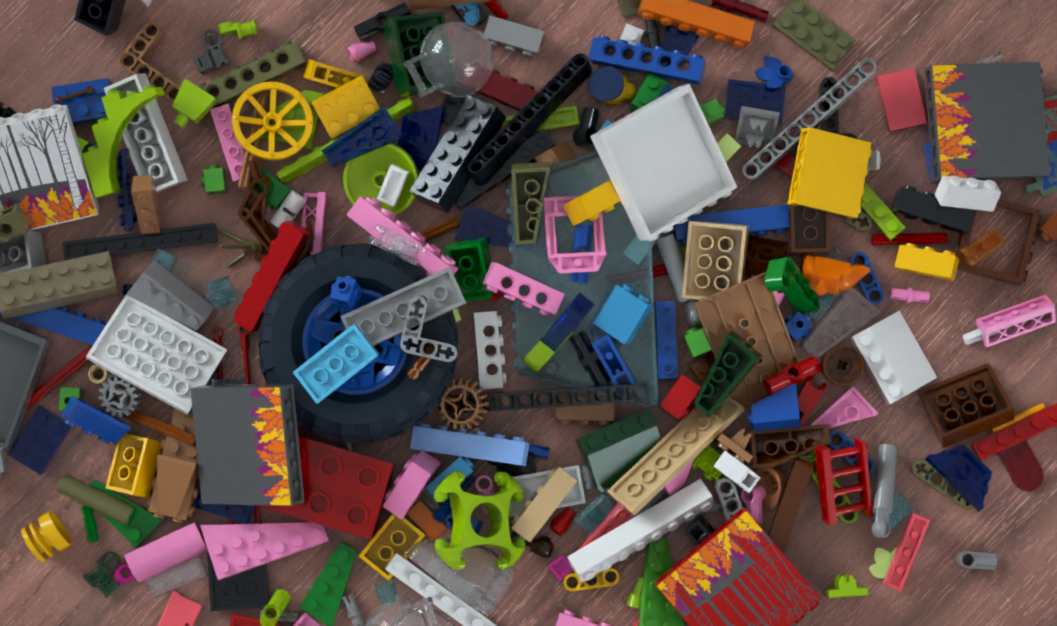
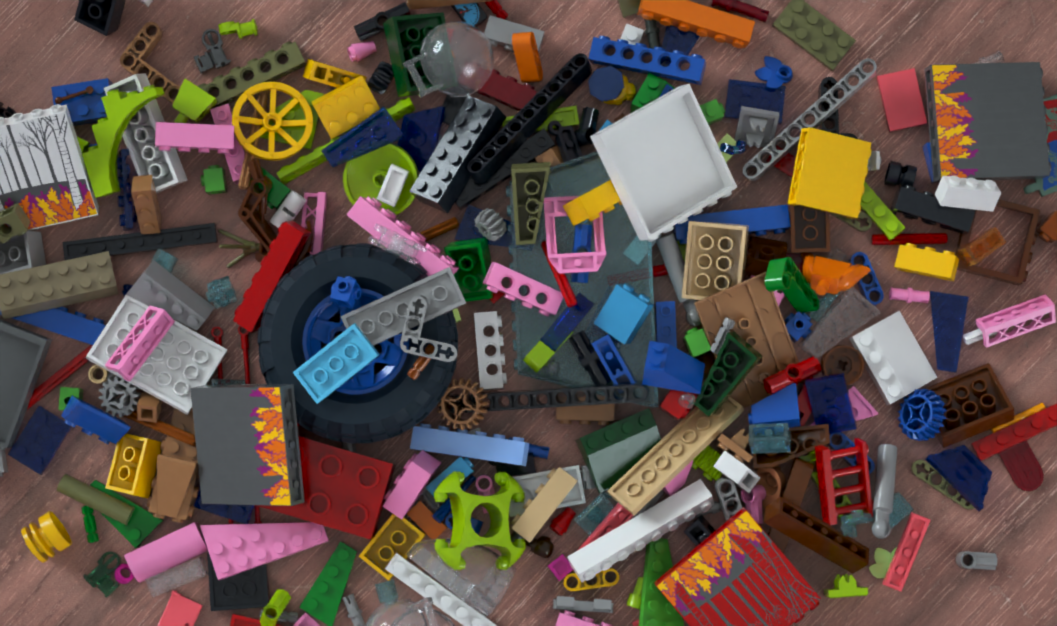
none -> bright pink fence [105,306,175,382]
none -> medium nougat brick [137,391,162,423]
none -> bright pink brick [155,122,234,154]
none -> light grey gear [474,208,507,241]
none -> orange beam [512,32,543,83]
none -> red axle [541,241,577,307]
none -> black hinge [547,121,584,165]
none -> light grey piece [553,596,614,613]
none -> blue slope [642,341,705,394]
none -> clear hinge [678,392,695,409]
none -> light grey axle [710,317,735,354]
none -> clear blue arm [720,140,746,155]
none -> clear light blue brick [748,423,791,454]
none -> reddish brown brick [764,497,869,574]
none -> clear blue plate [805,373,857,434]
none -> clear light blue bracket [841,510,872,537]
none -> black wheel [884,161,917,188]
none -> blue gear [897,389,947,441]
none -> clear blue wing [930,291,968,373]

